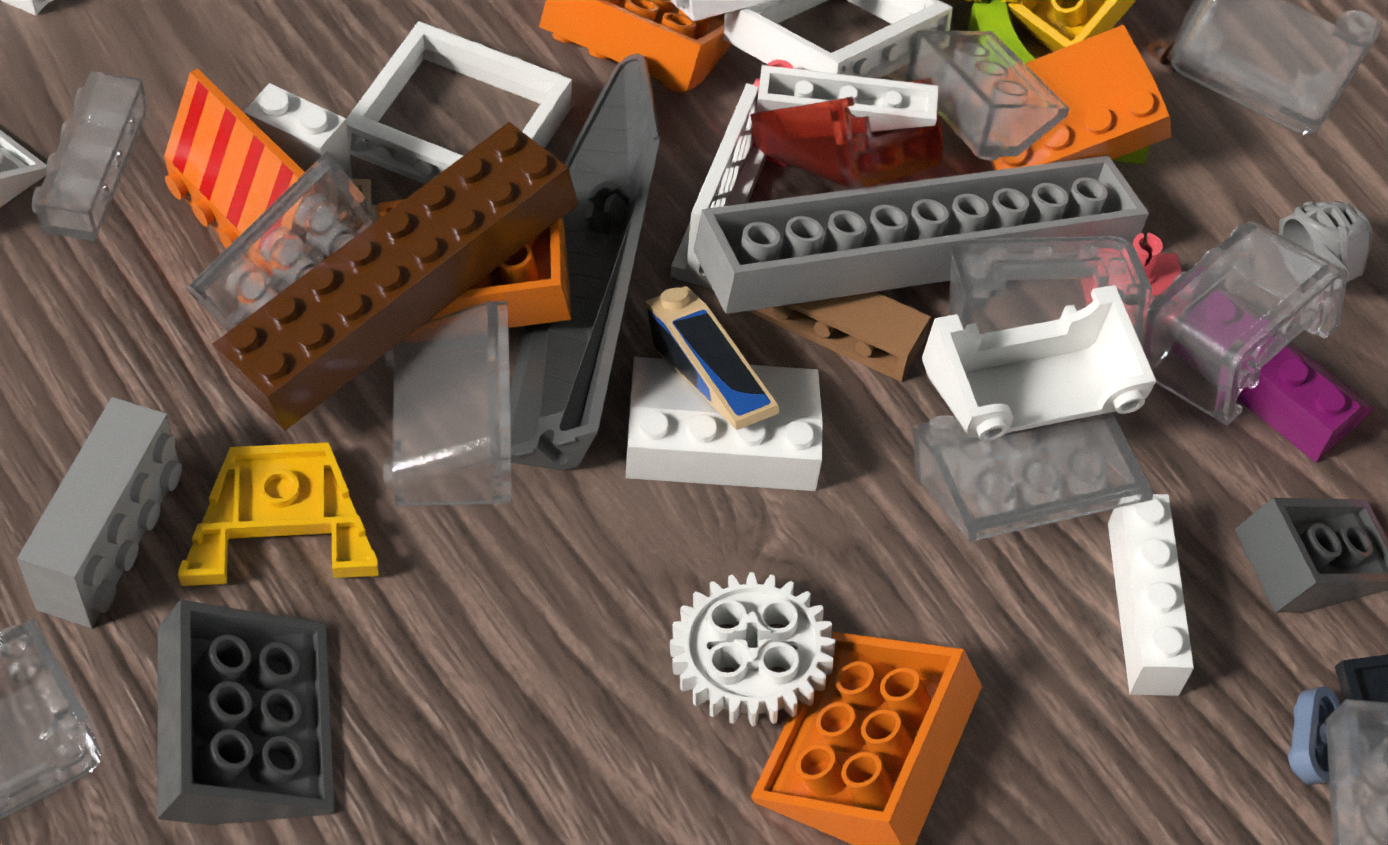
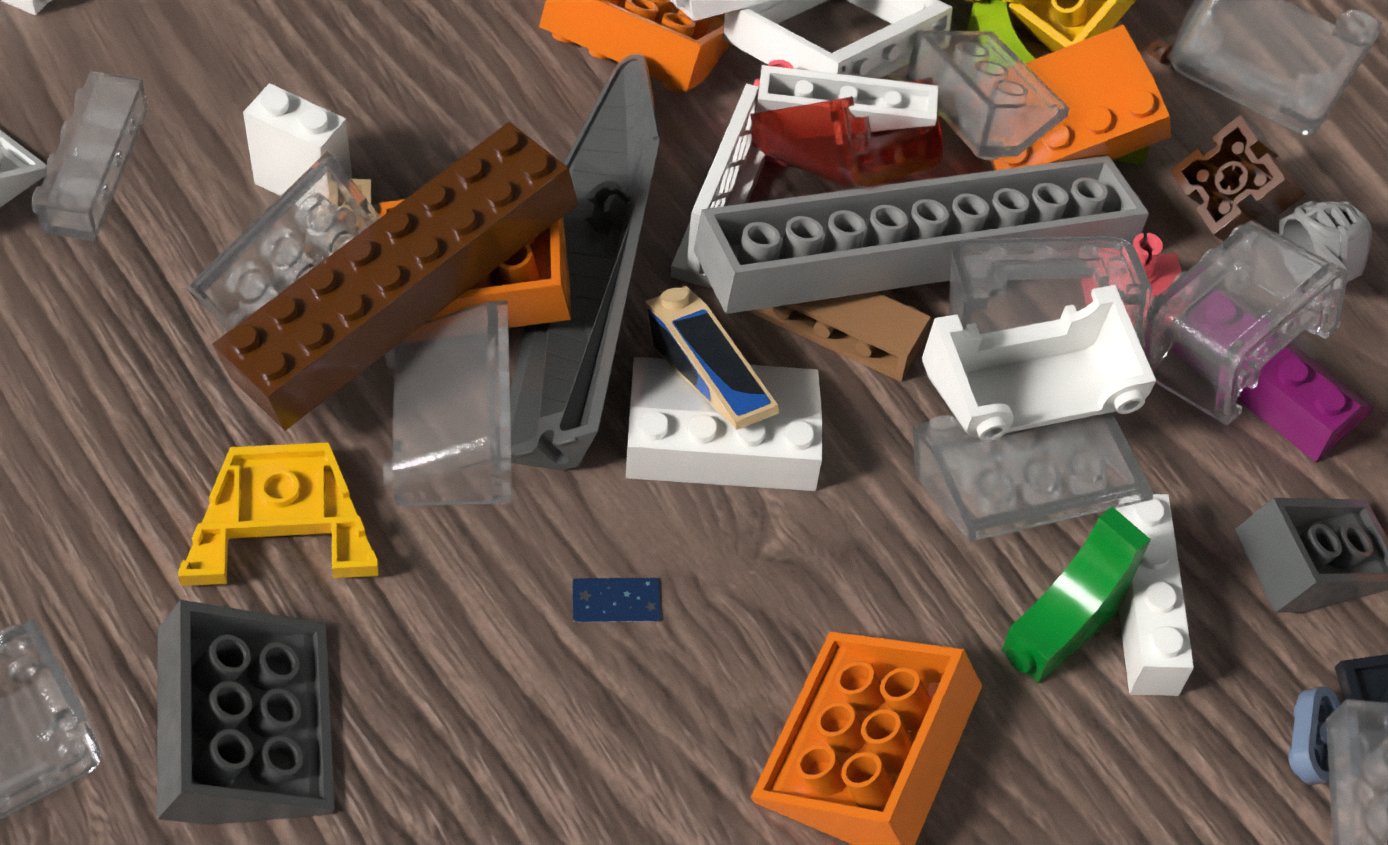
light grey brick [17,397,182,628] -> none
orange slope [164,68,321,293] -> none
white window [346,21,572,184] -> none
white gear [670,573,835,726] -> none
none -> dark blue sticker [572,578,660,622]
none -> green arch [1002,506,1151,683]
none -> reddish brown brick [1170,115,1306,249]

